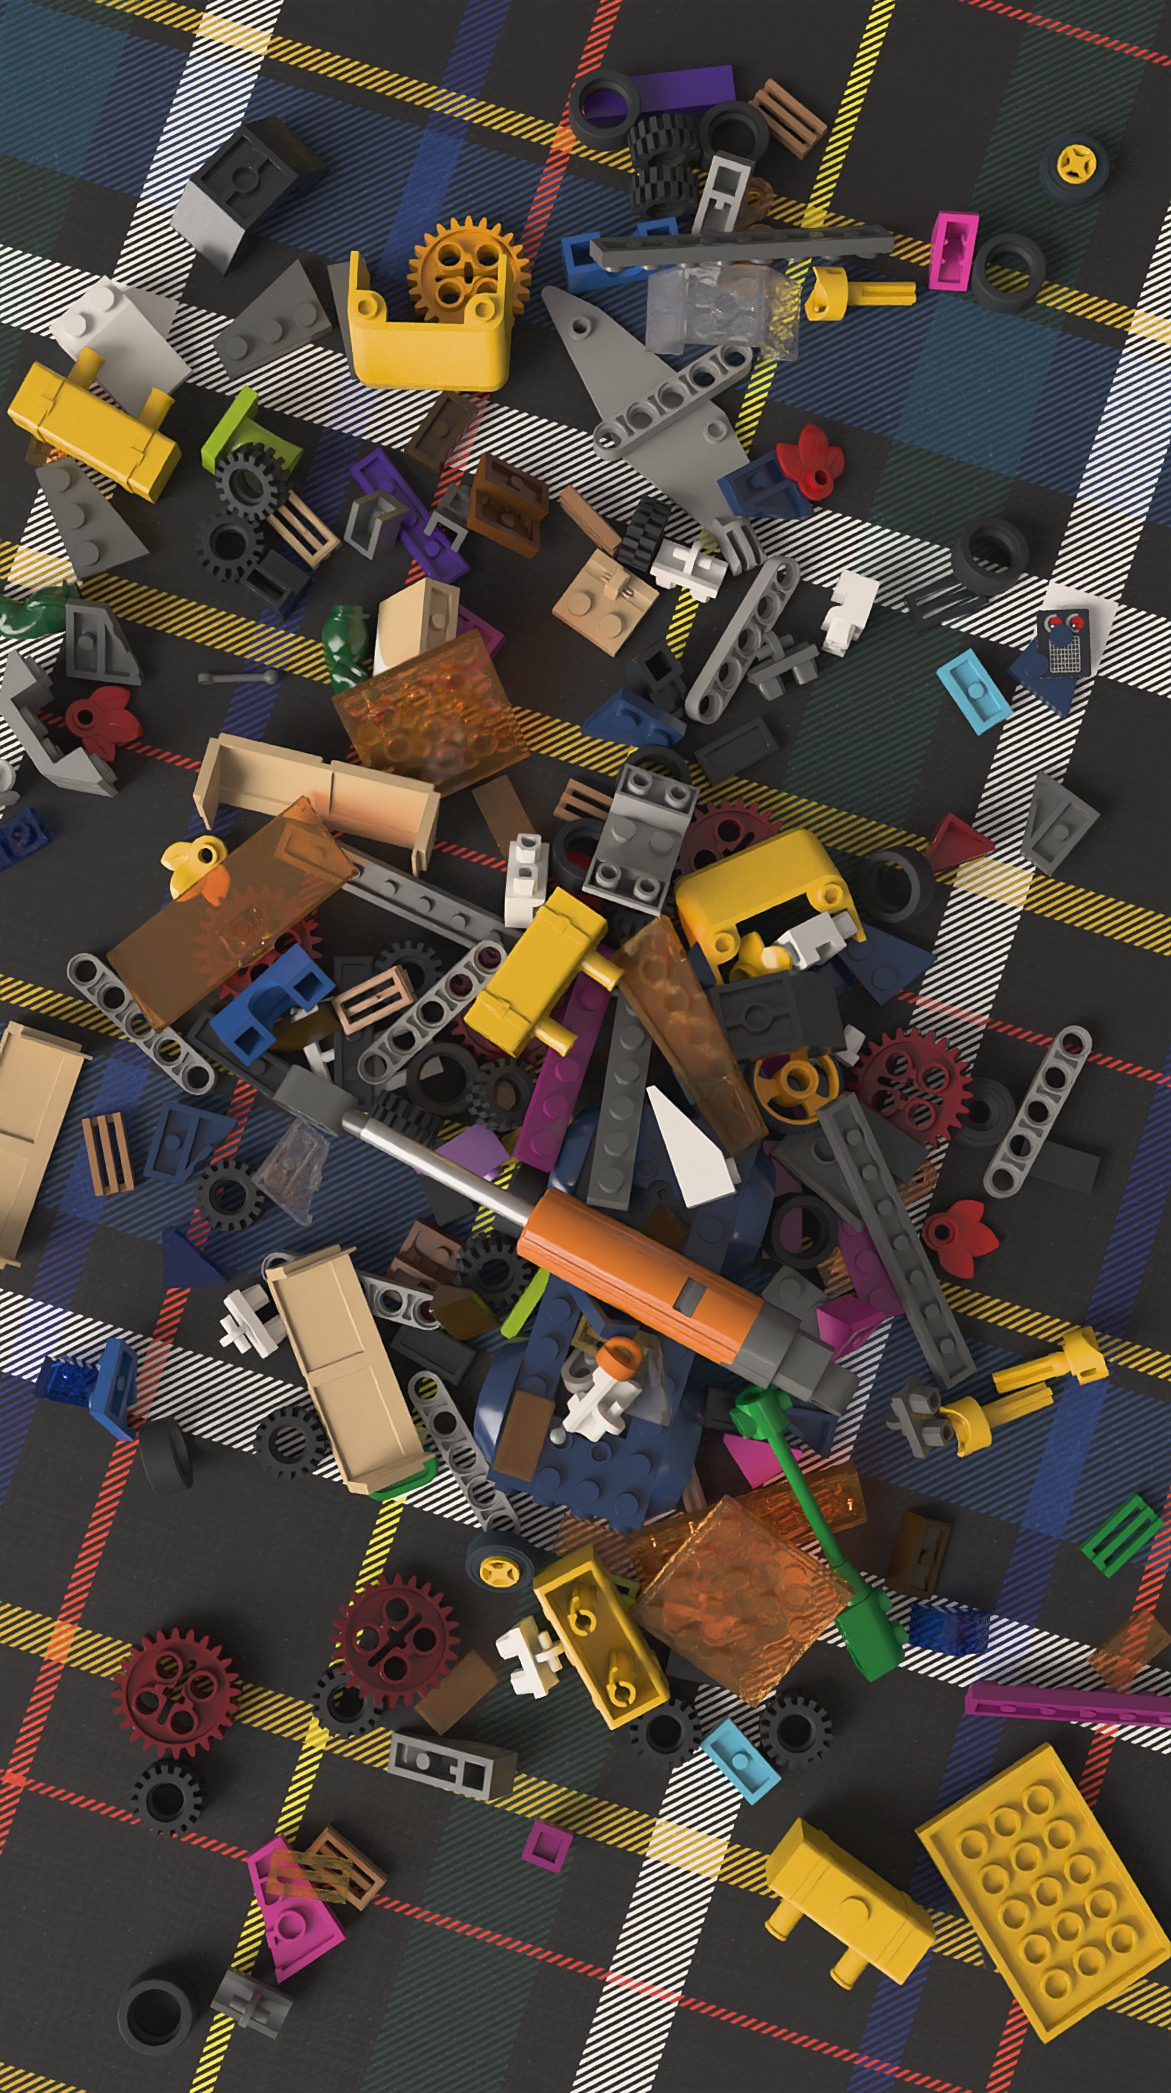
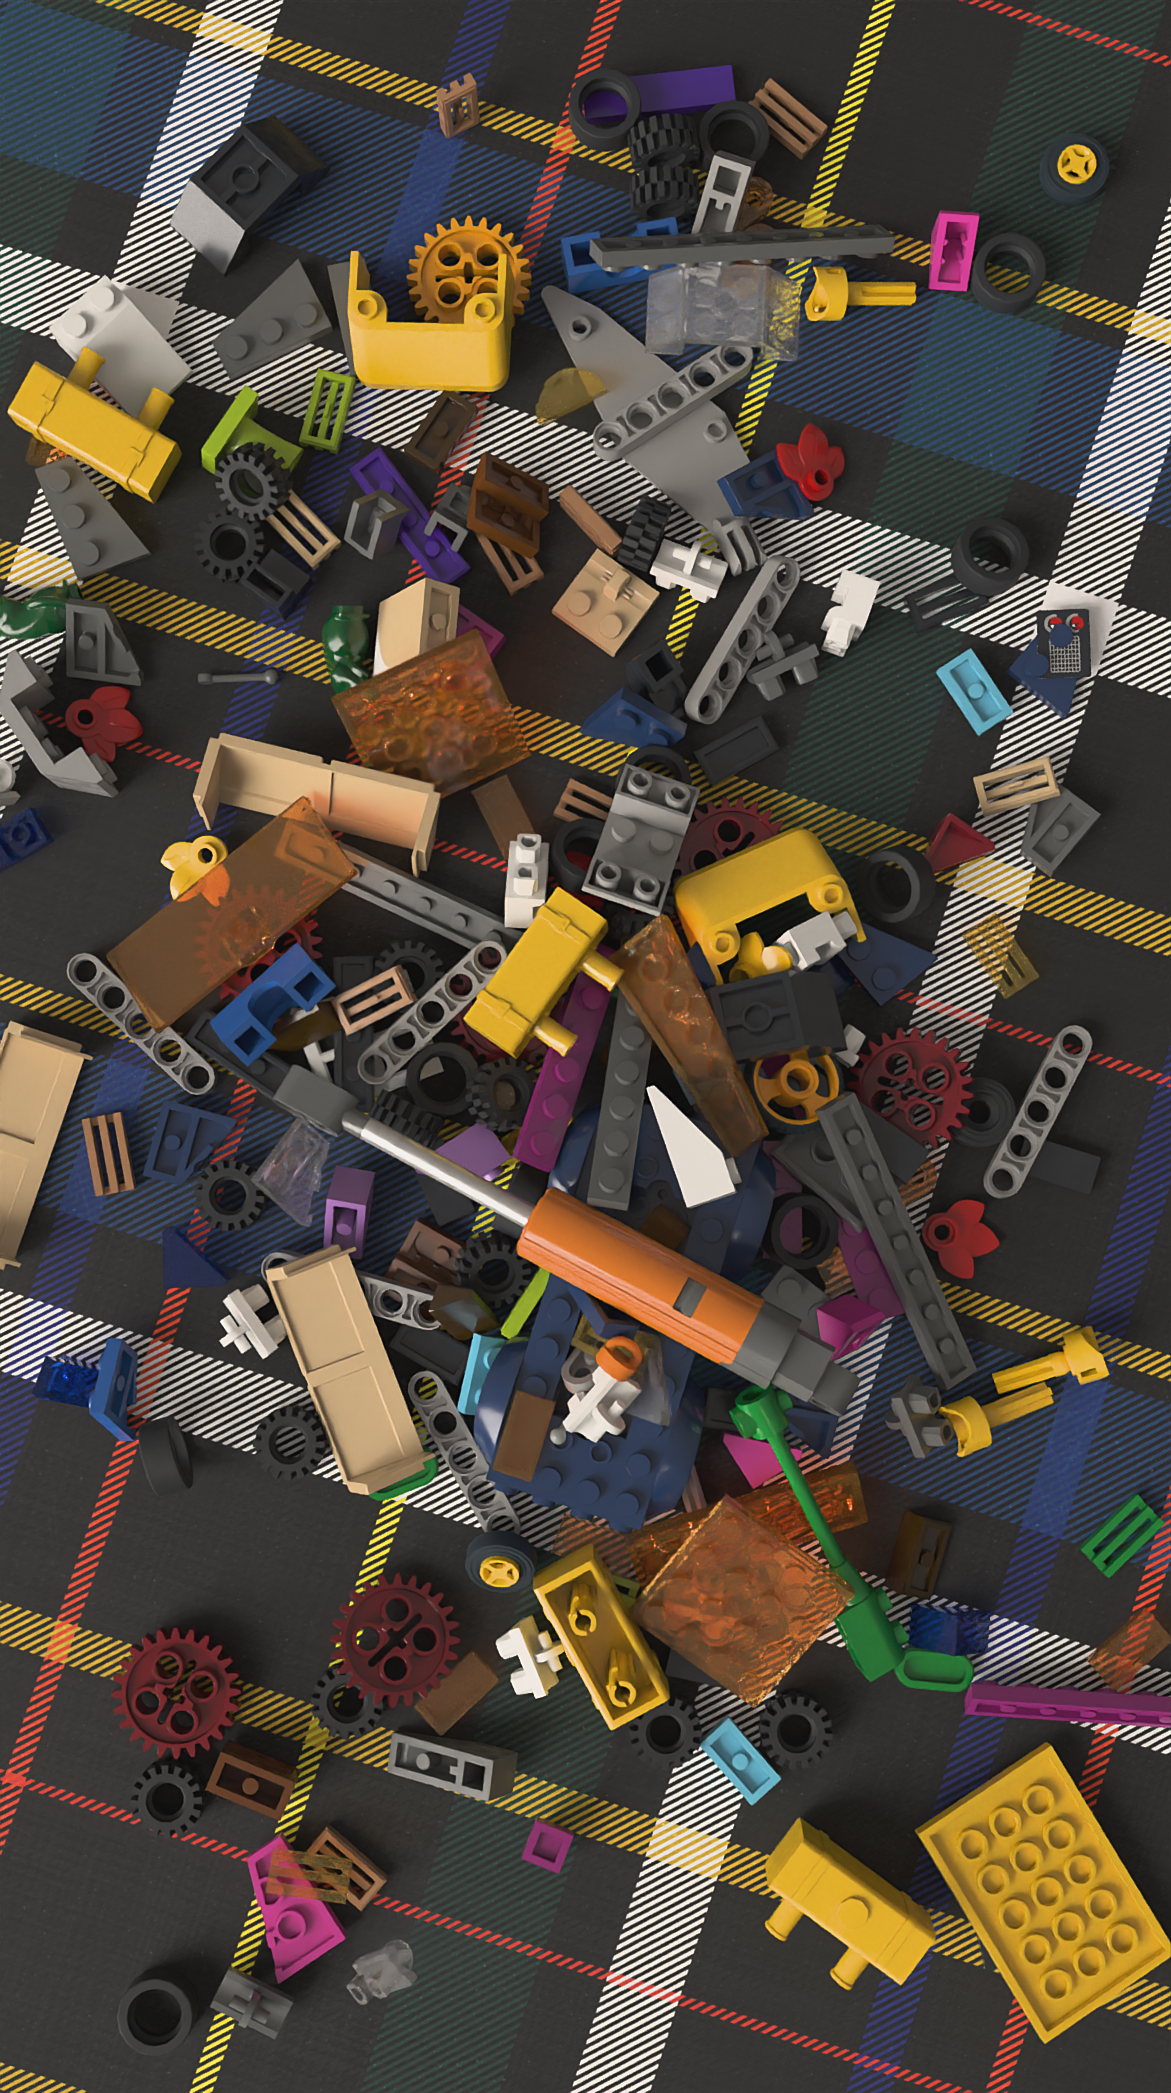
none -> reddish brown brick [205,1740,301,1821]
none -> lime tile [299,368,357,454]
none -> medium lavender slope [323,1165,375,1259]
none -> clear hips [347,1939,418,2005]
none -> medium nougat tile [436,73,480,139]
none -> medium azure plate [457,1333,509,1415]
none -> medium nougat tile [473,530,544,596]
none -> clear yellow tile [535,367,609,426]
none -> green tile [894,1645,974,1692]
none -> clear yellow tile [961,912,1040,999]
none -> tan tile [973,756,1060,817]

